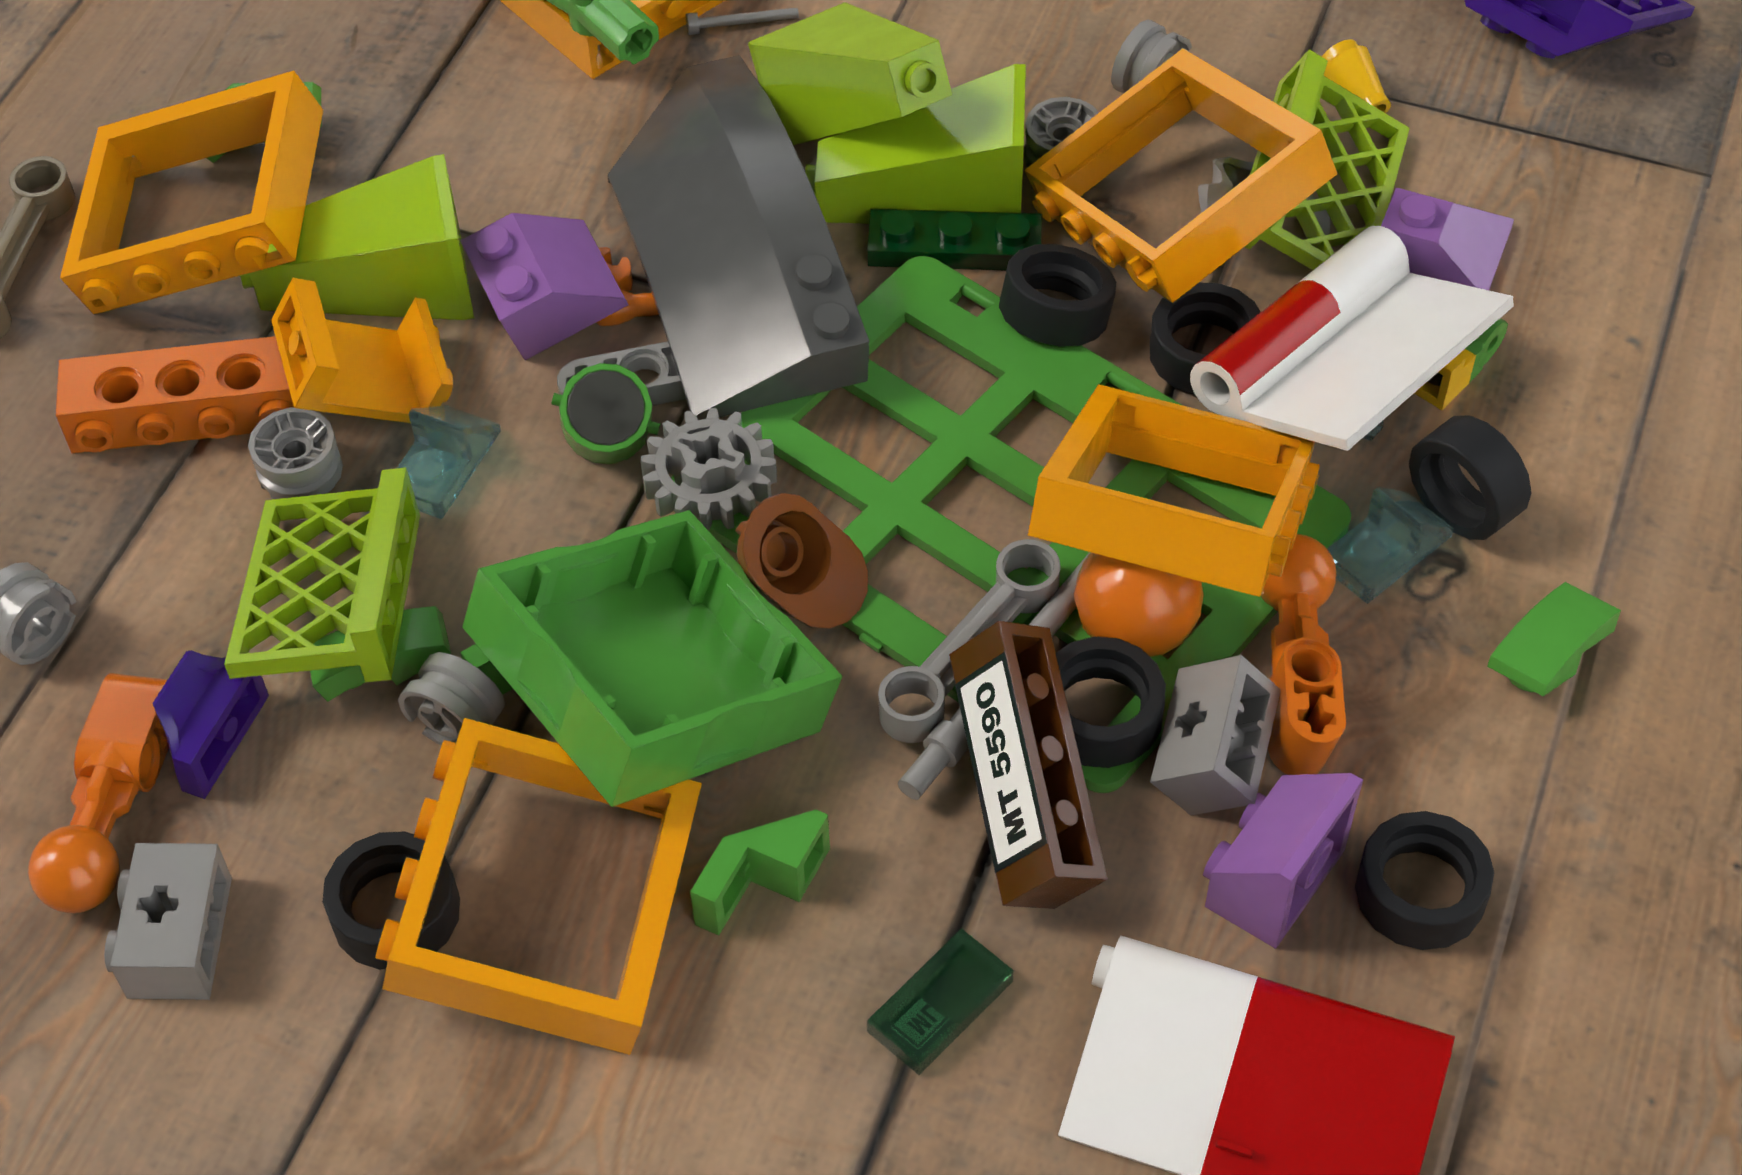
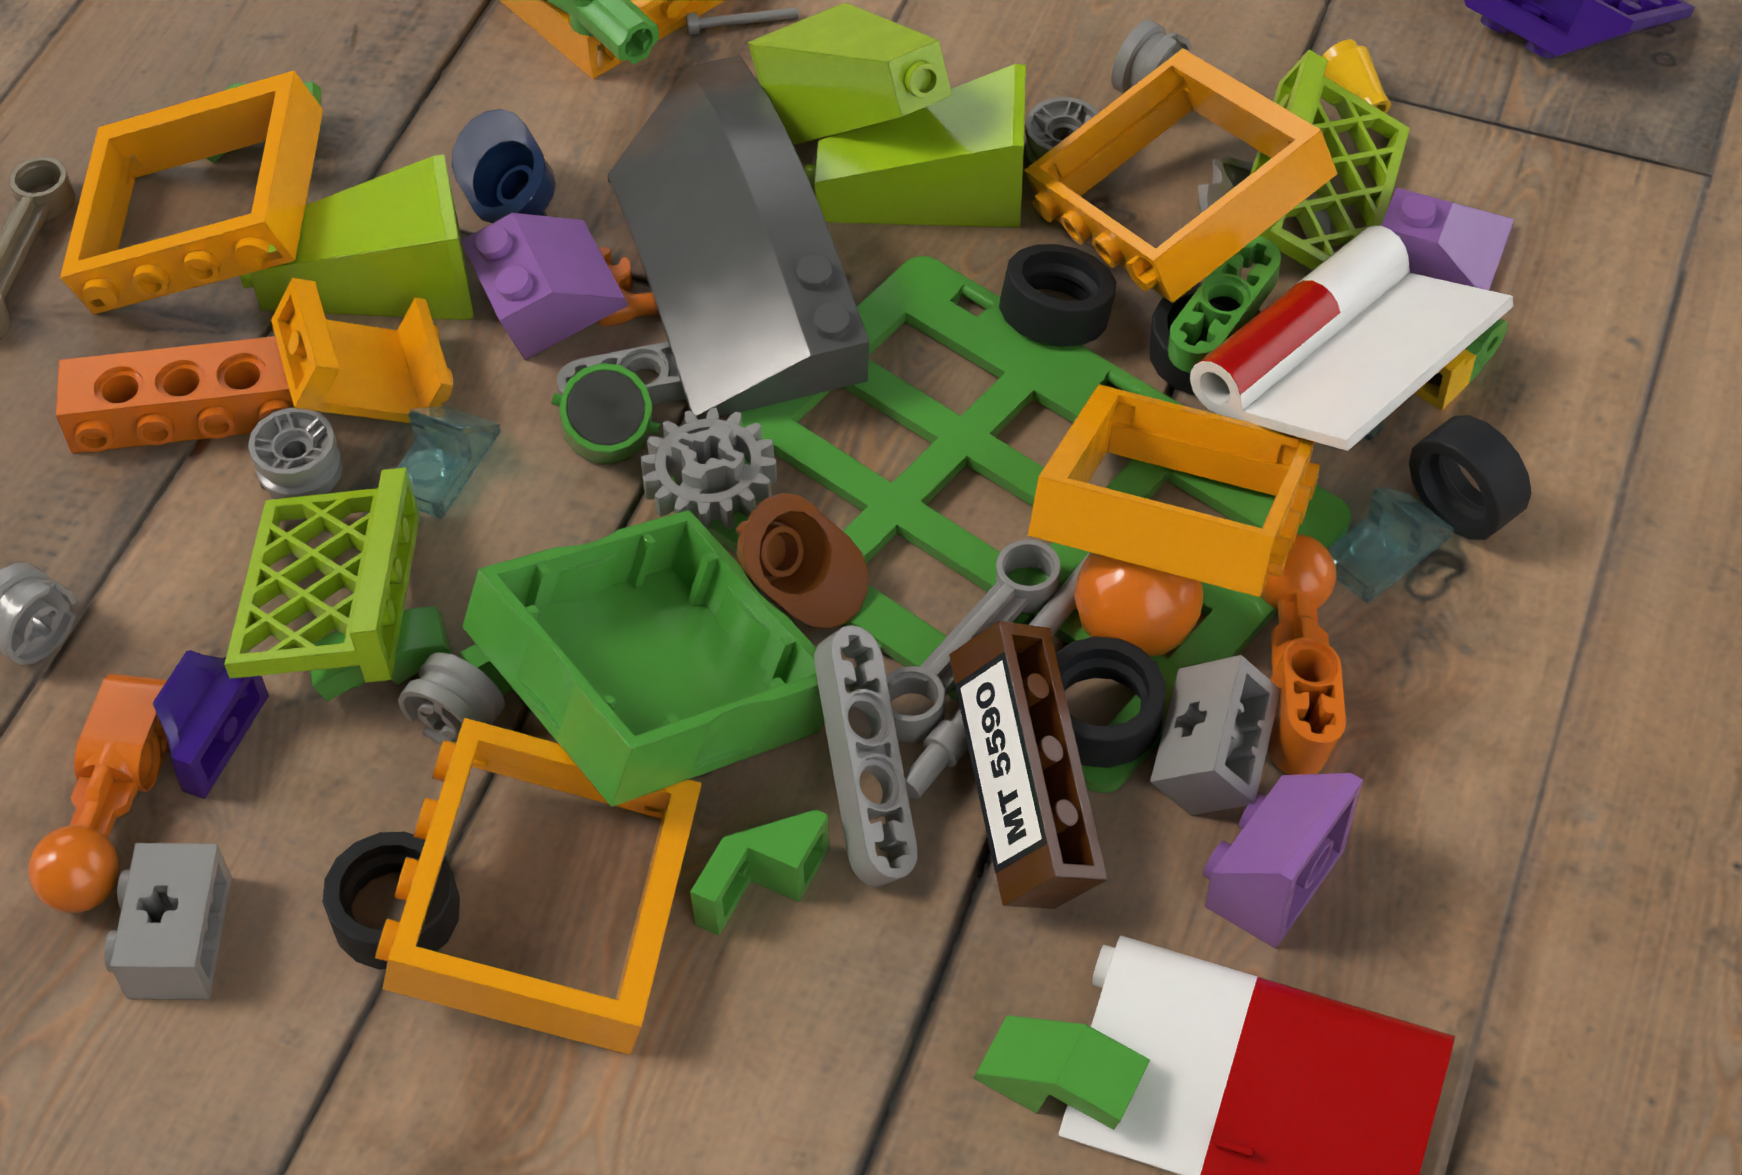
dark green plate [867,209,1042,271] -> none
clear green tile [867,928,1014,1075] -> none
black tyre [1355,811,1495,950] -> none
bright green slope [1487,582,1621,697] -> none
none -> dark blue piece [451,109,556,223]
none -> light grey beam [814,625,917,887]
none -> bright green slope [973,1015,1150,1130]
none -> bright green beam [1168,236,1281,373]

